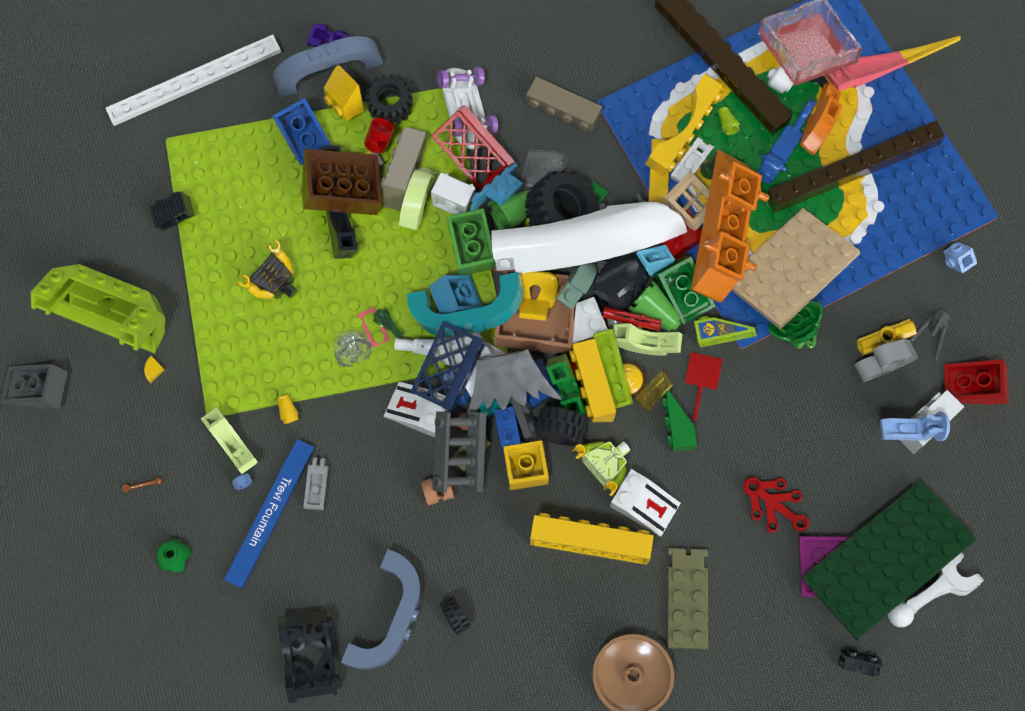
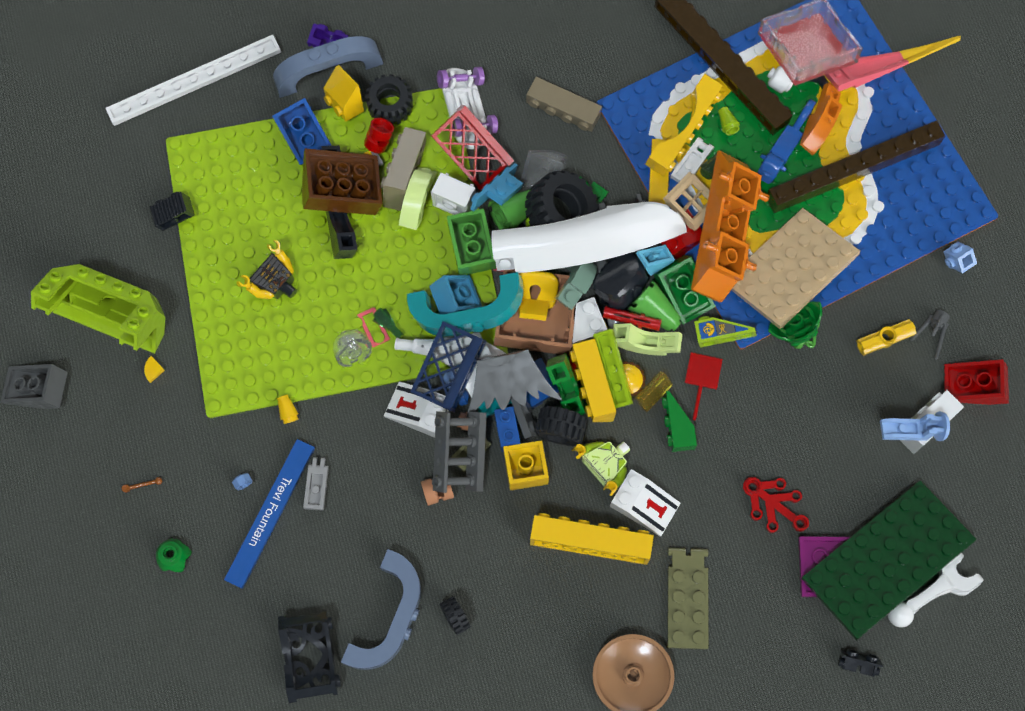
yellowish green arch [201,407,258,474] -> none
light grey connector [854,339,918,382] -> none

